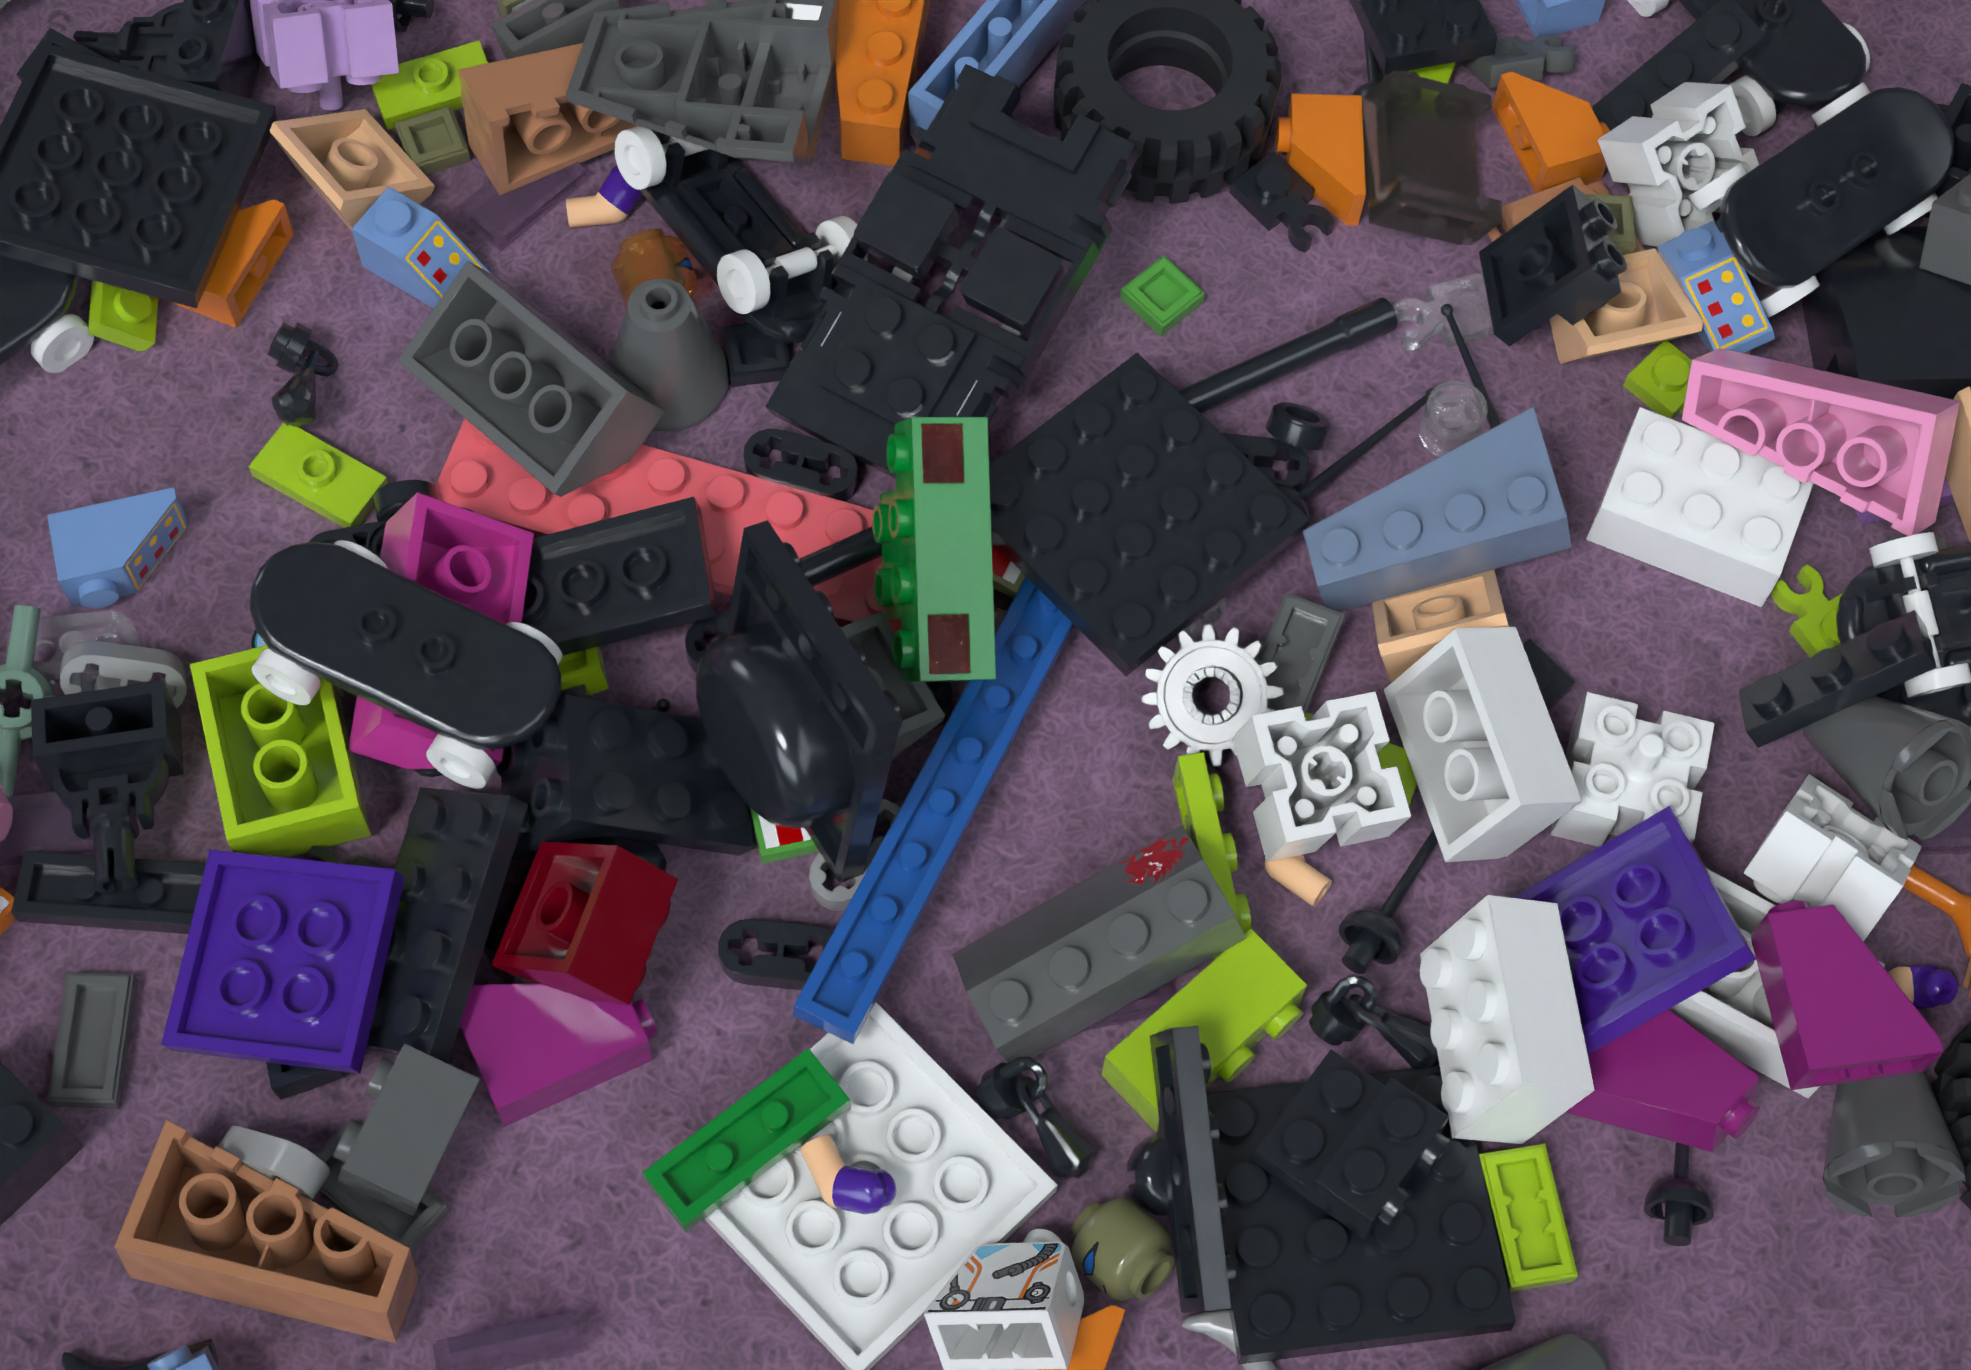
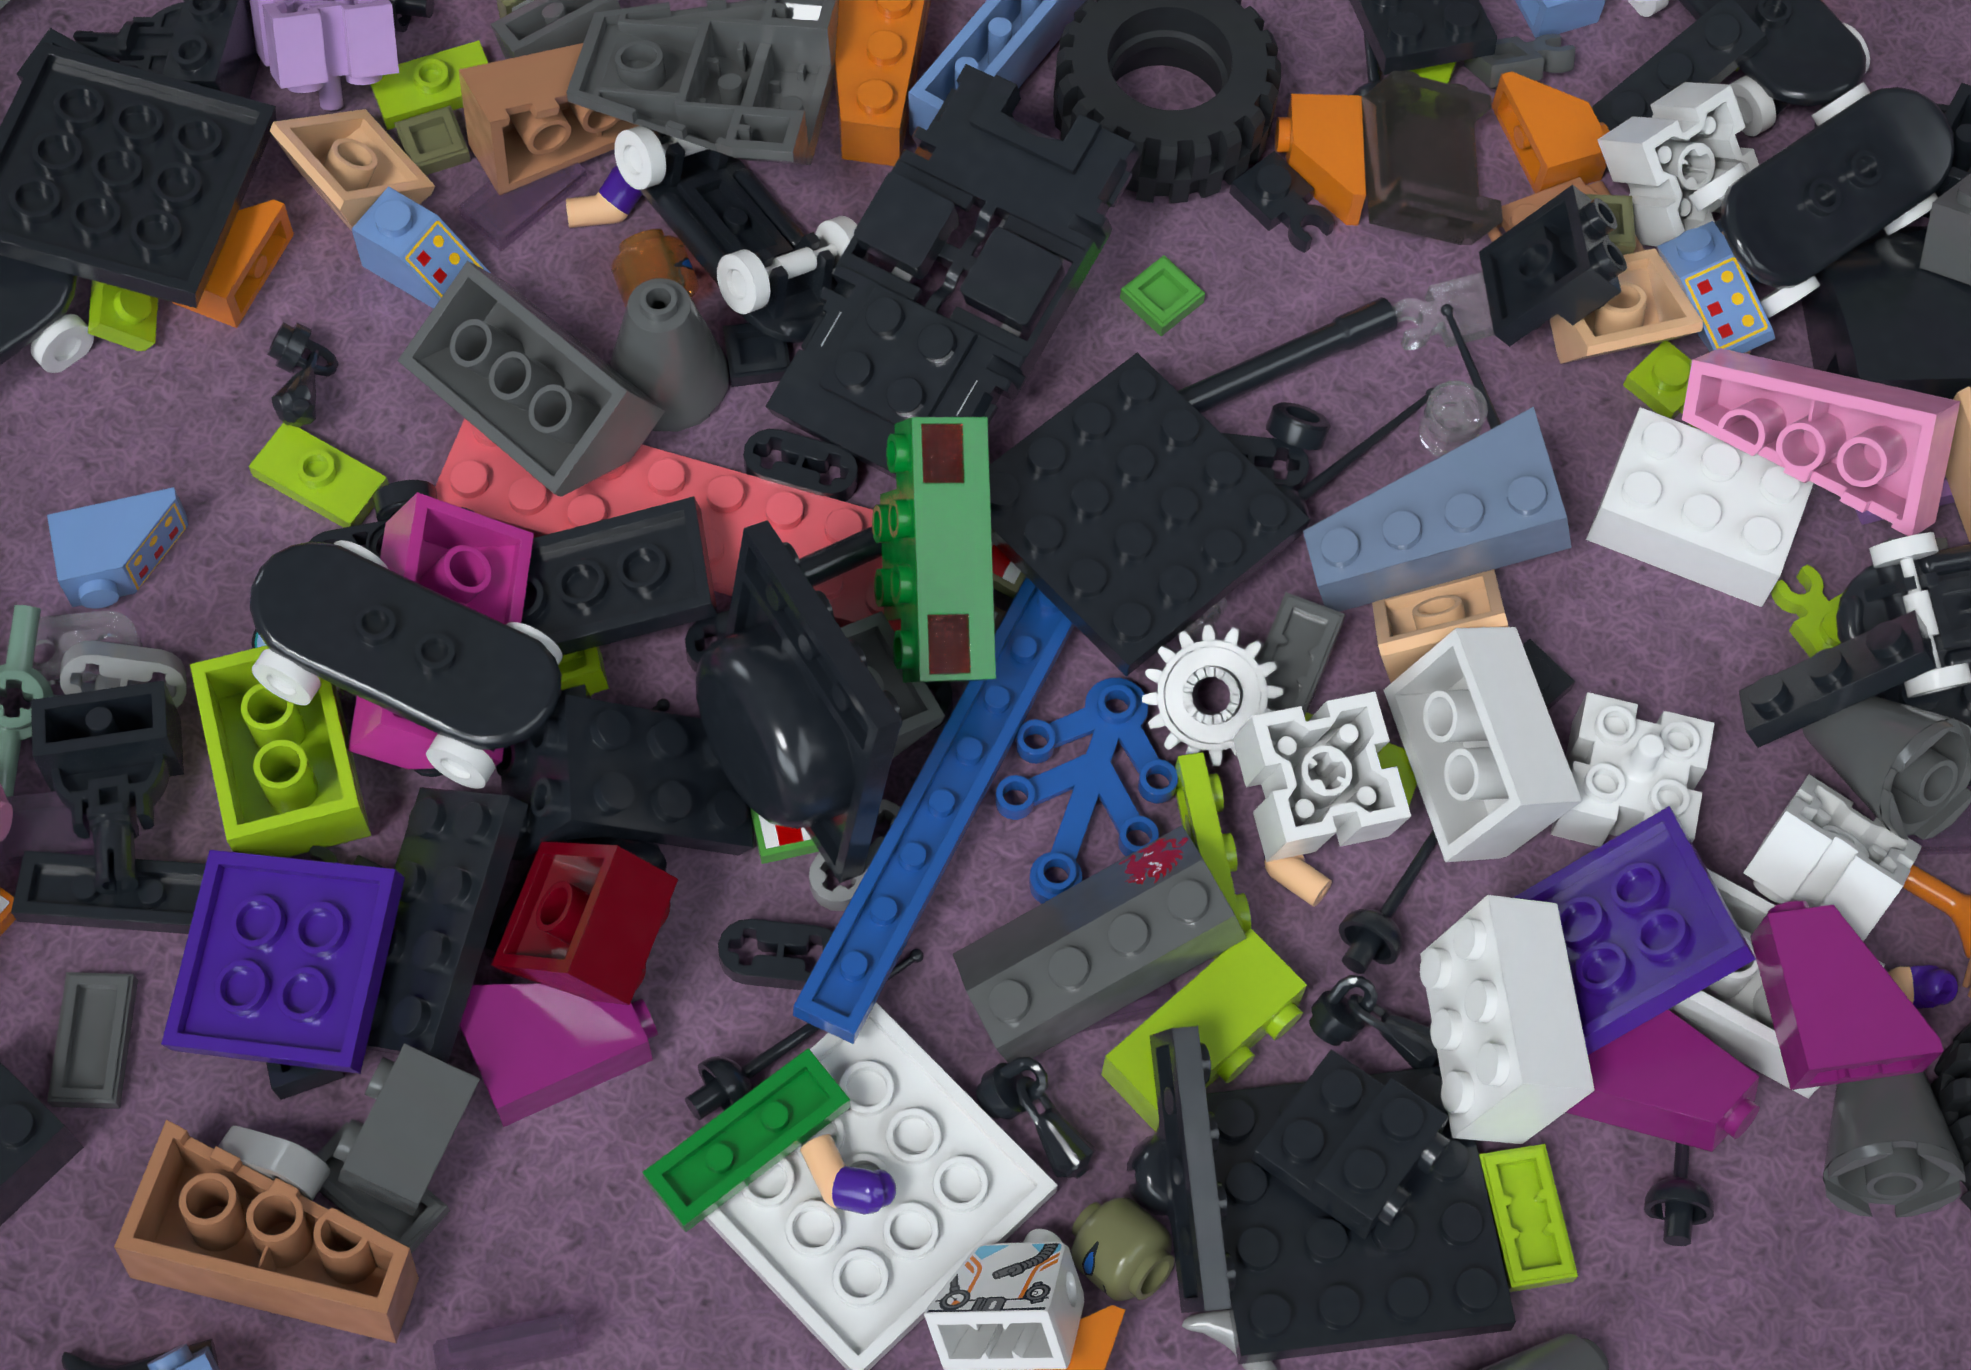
none -> black sword [685,949,924,1120]
none -> blue plant [995,678,1178,904]

